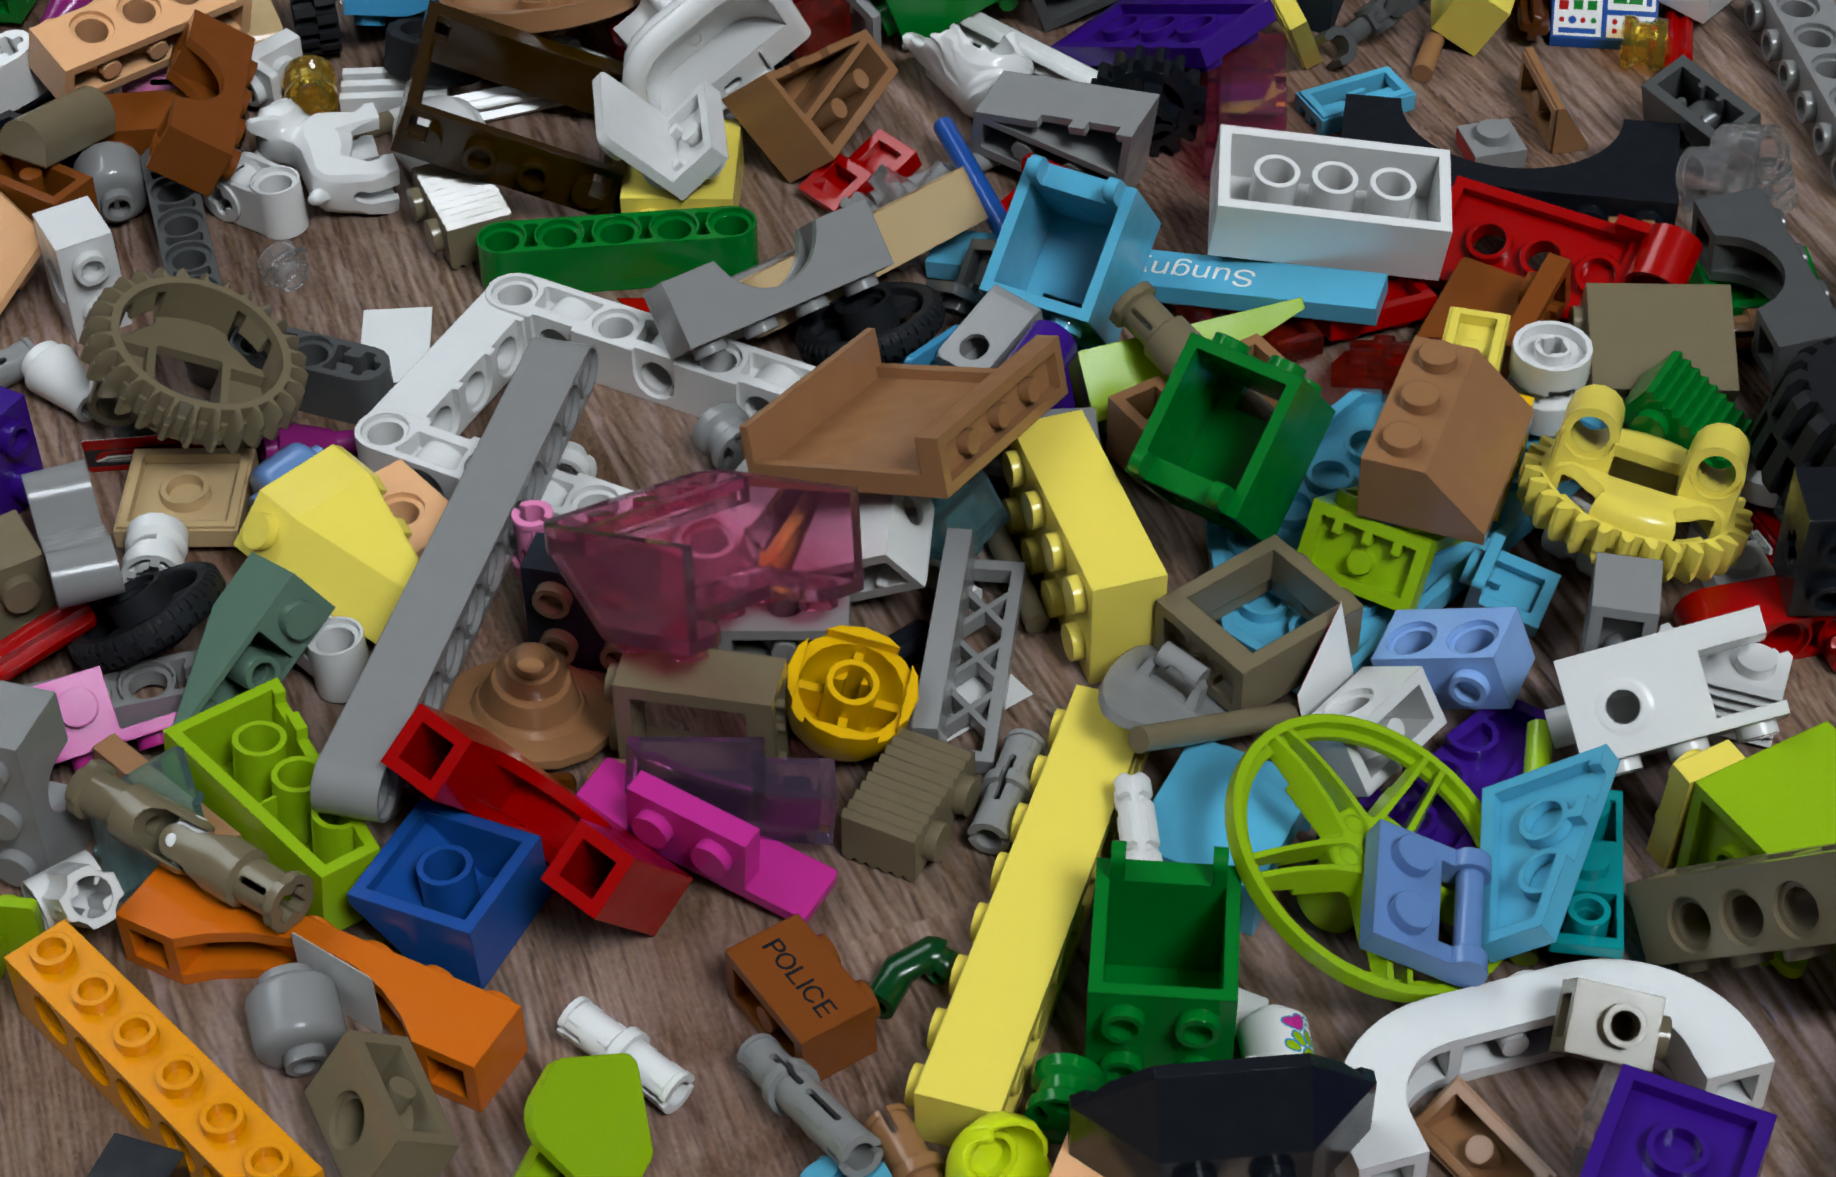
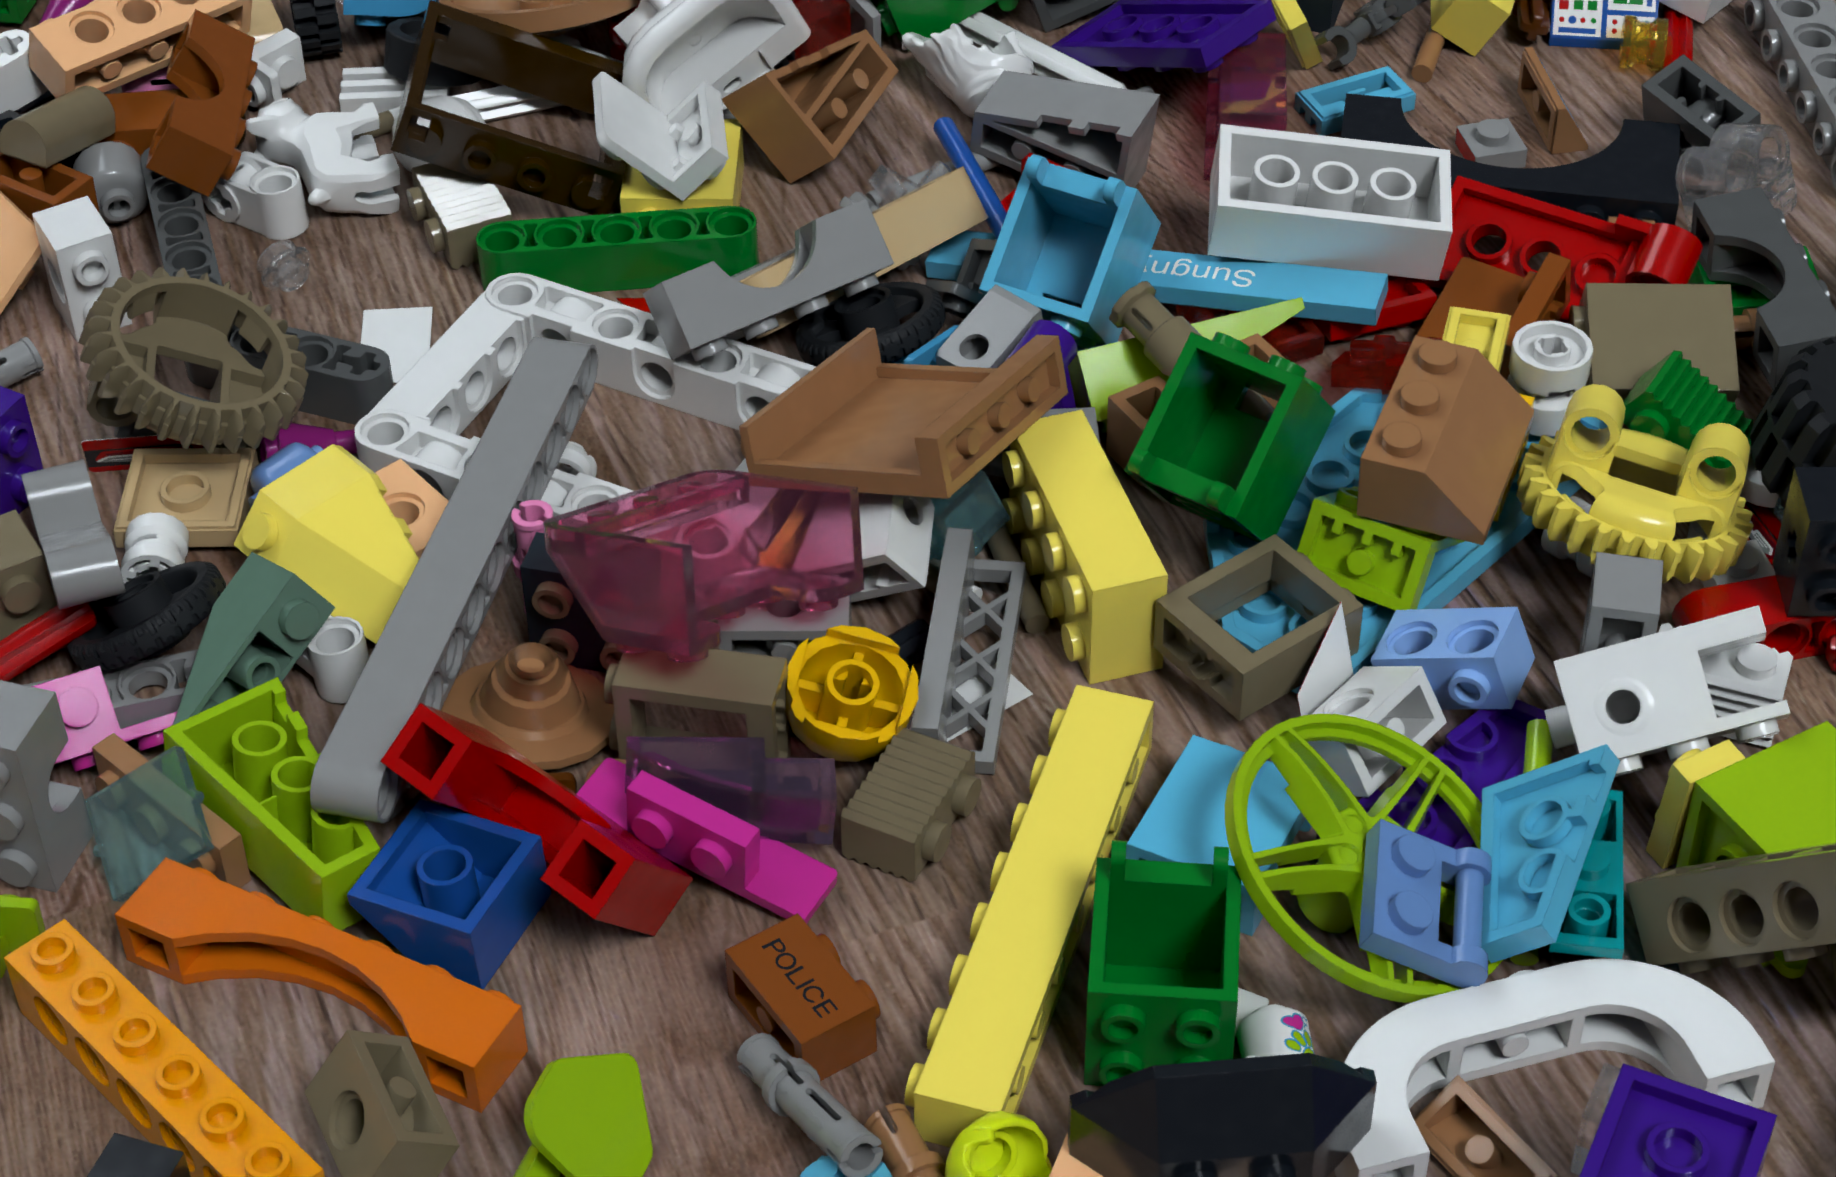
white piece [20,850,124,930] -> none
white cone [21,341,93,422] -> none
dark tan piece [65,759,314,933] -> none
light grey head [244,963,347,1077] -> none
clear yellow wheel [283,55,339,116] -> none
white sticker [291,932,384,1034] -> none
white pin [556,996,695,1114] -> none
light grey wheel [692,402,749,476] -> none
red slope [797,128,922,213] -> none
dark green arm [870,936,958,1019] -> none
light grey pin [967,728,1047,855] -> none
green wheel [1024,1052,1105,1145] -> none
black gear [1090,45,1208,158] -> none
light grey shield [1098,641,1227,730] -> none
white axle [1113,772,1163,861] -> none
dark tan bar [1128,700,1300,754] -> none
medium azure bracket [1459,532,1562,638] -> none
brick [1549,977,1672,1072] -> none

